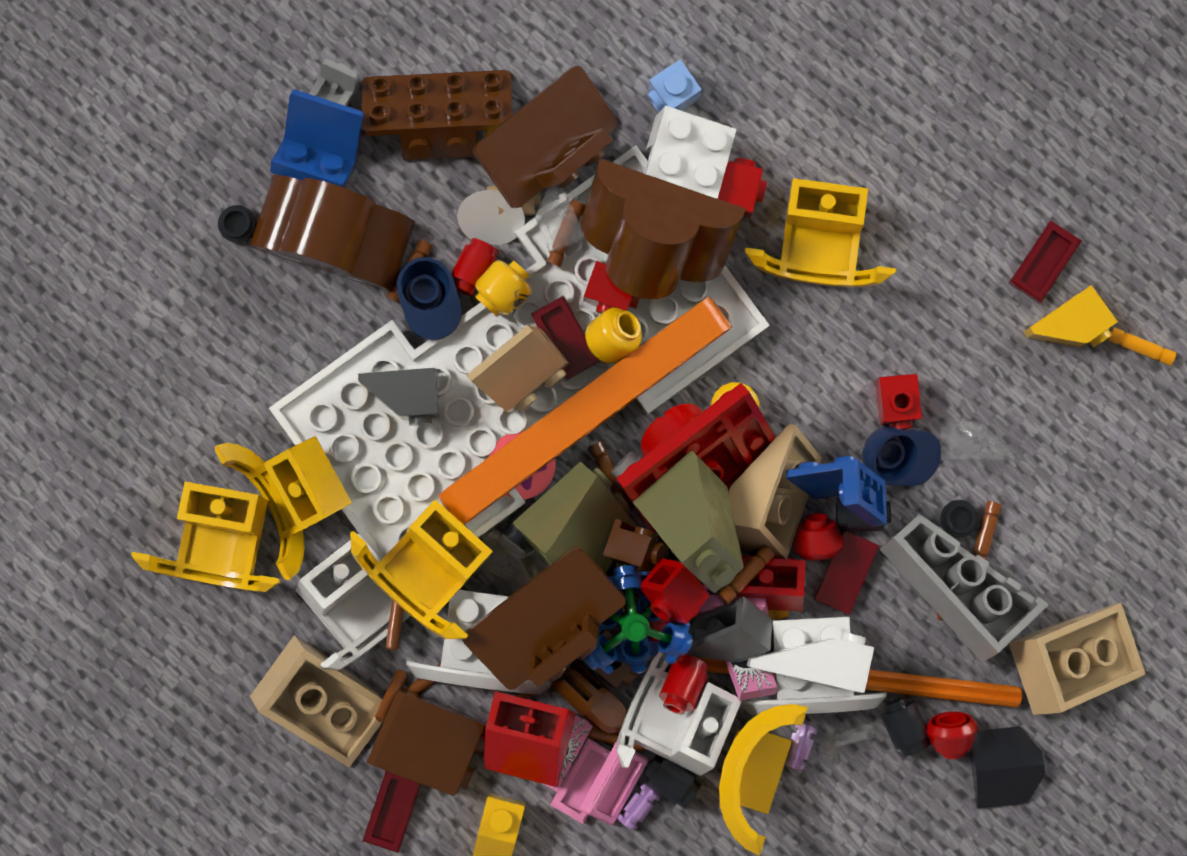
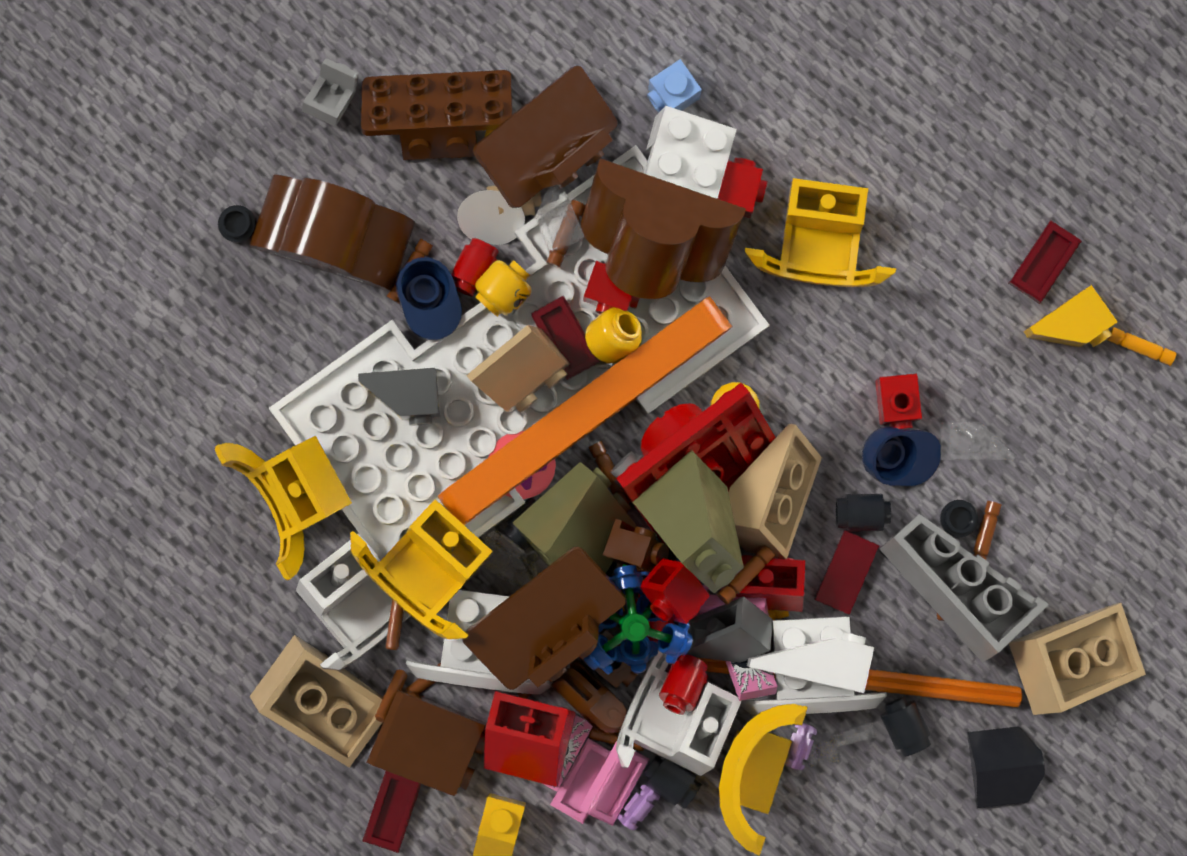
yellow piece [131,482,280,592] -> none
blue bracket [270,90,364,188] -> none
blue bracket [786,456,887,527] -> none
red cone [792,513,844,560] -> none
red cone [927,711,978,759] -> none

